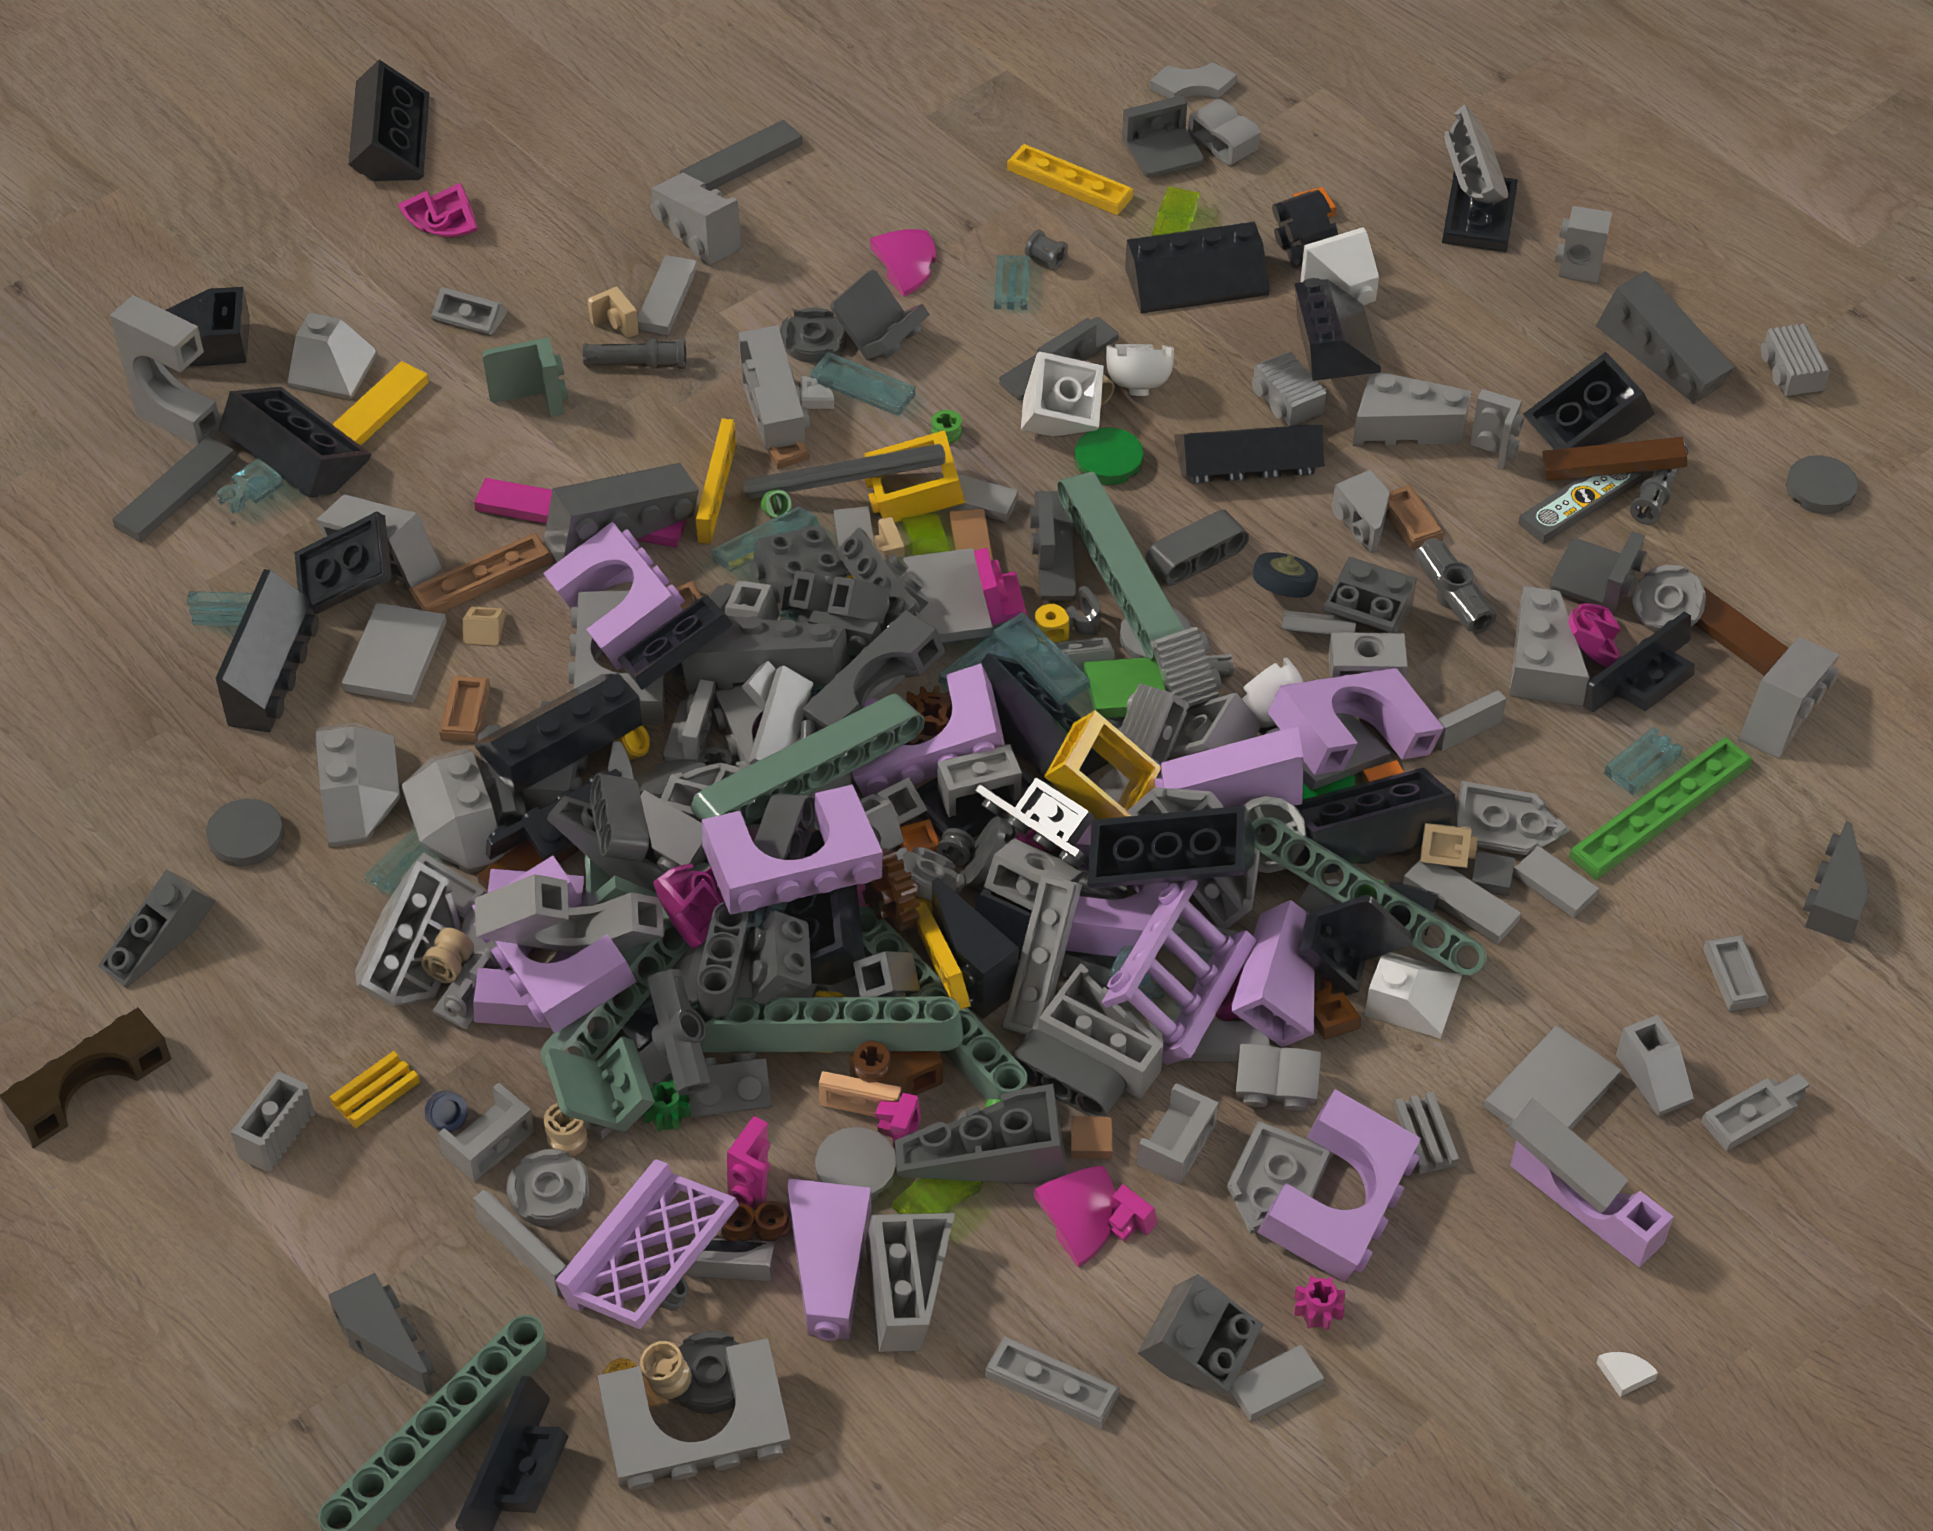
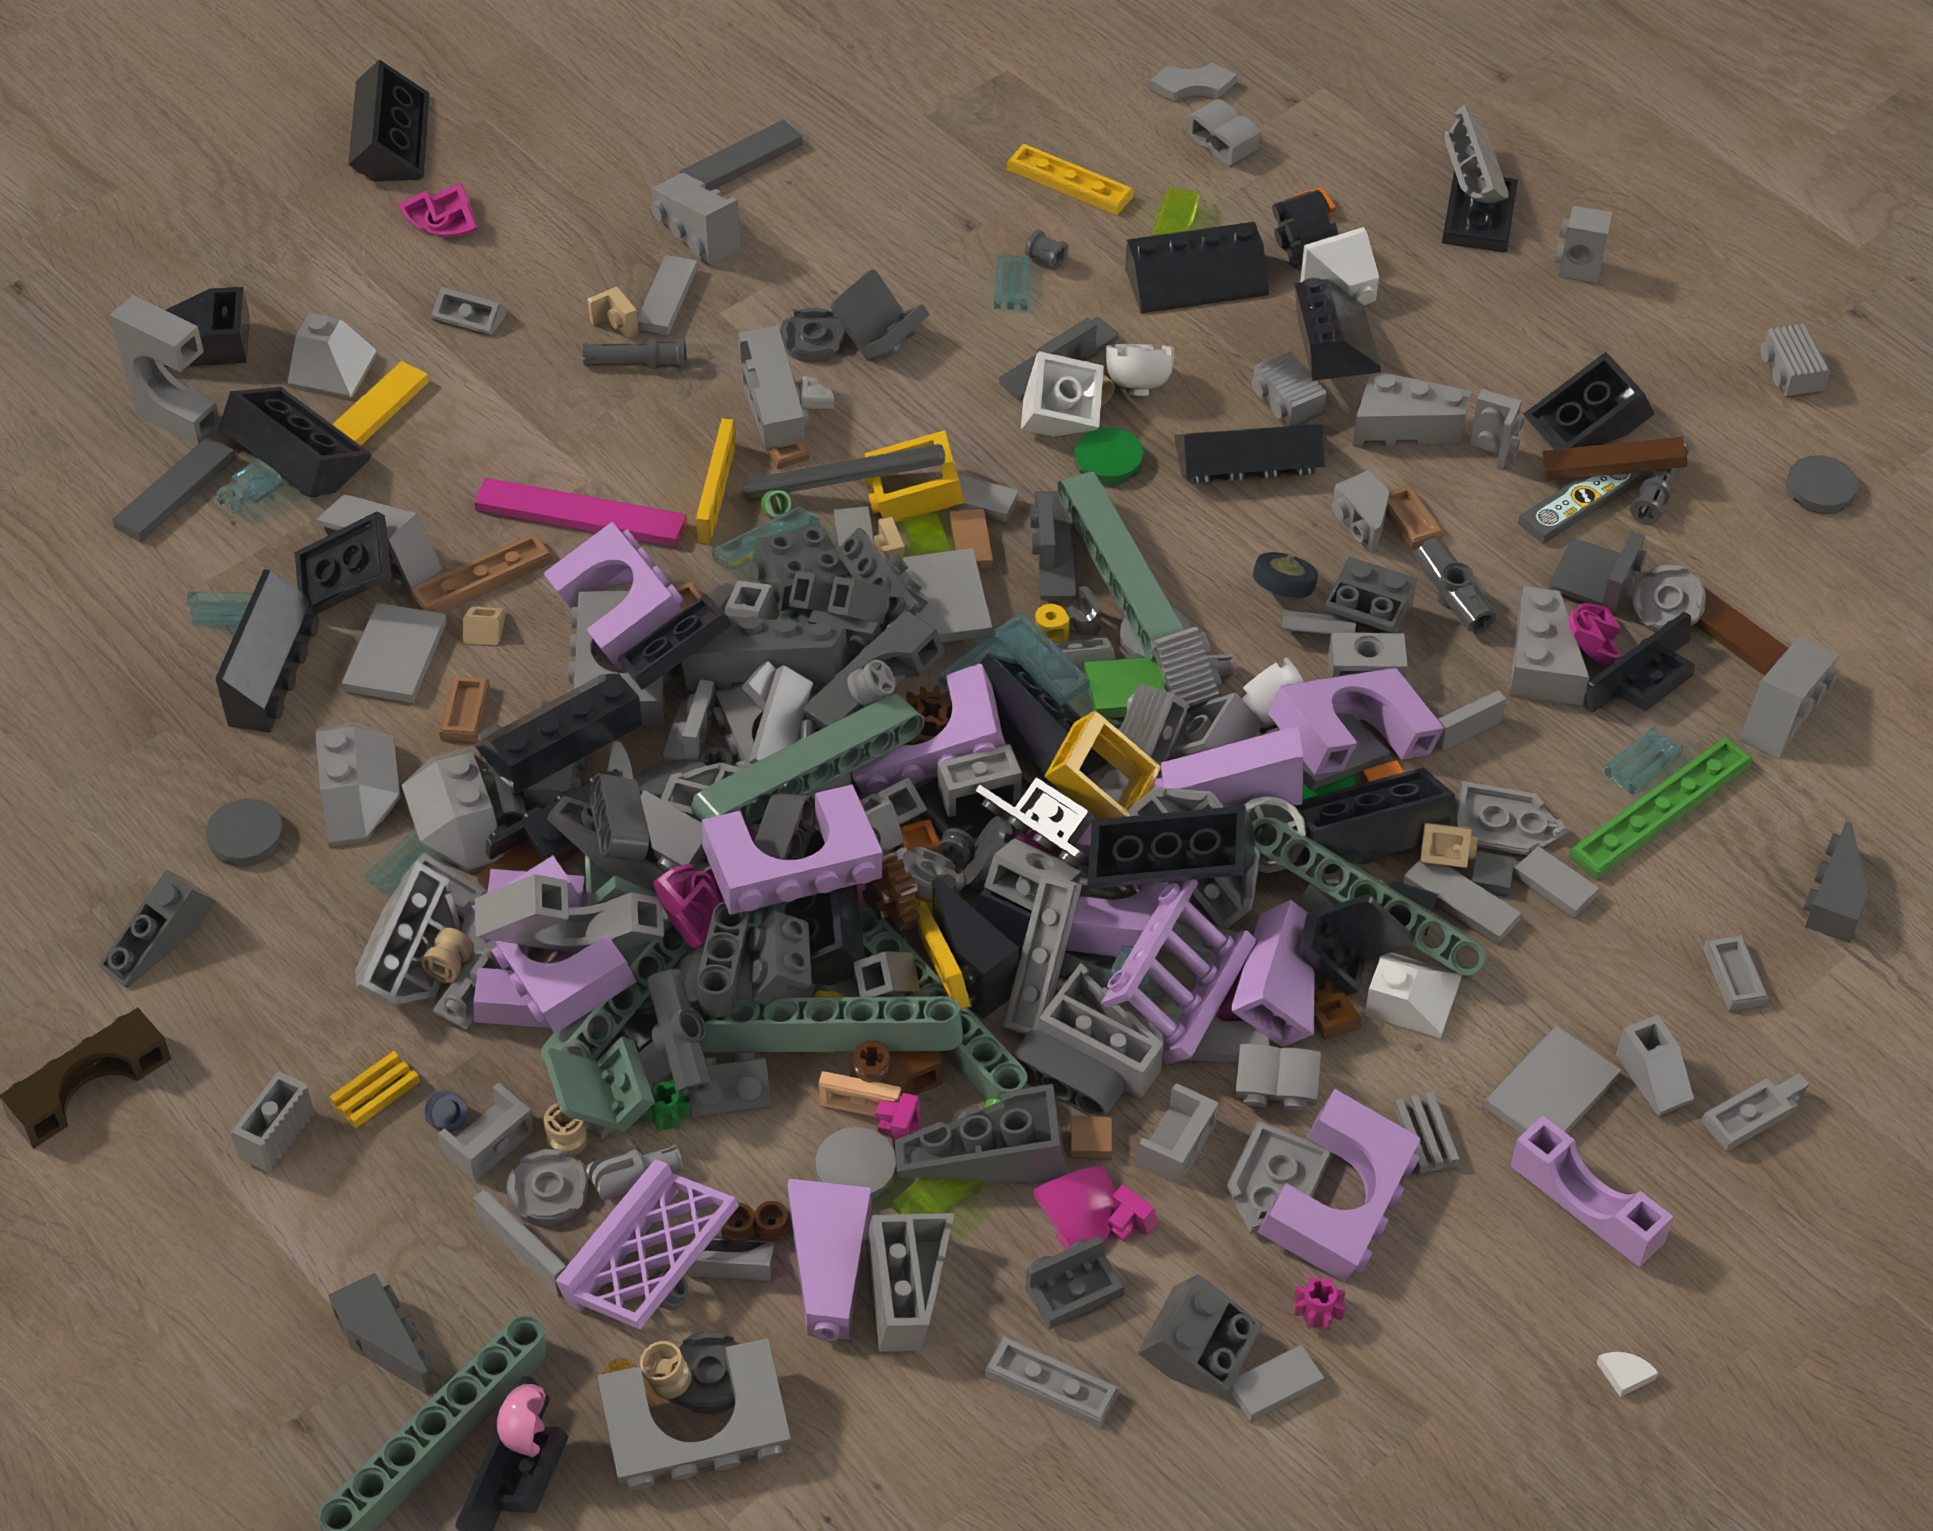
sand green bracket [482,337,568,417] -> none
dark grey wedge [544,463,699,562] -> none
yellow tile [614,726,650,760] -> none
dark pink bracket [727,1116,771,1209] -> none
clear light blue tile [811,352,916,416] -> none
dark pink brick [870,229,936,297] -> none
bright green bush [931,410,962,444] -> none
dark pink bracket [974,548,1027,625] -> none
dark grey bracket [1122,95,1203,178] -> none
dark grey beam [1146,510,1250,585] -> none
light grey tile [1505,1097,1628,1213] -> none
dark grey wedge [1596,271,1734,404] -> none
none -> bright pink hair [497,1384,546,1458]
none -> light grey arm [586,1145,683,1200]
none -> light grey wheel [847,659,895,706]
none -> dark grey bracket [1026,1236,1124,1329]

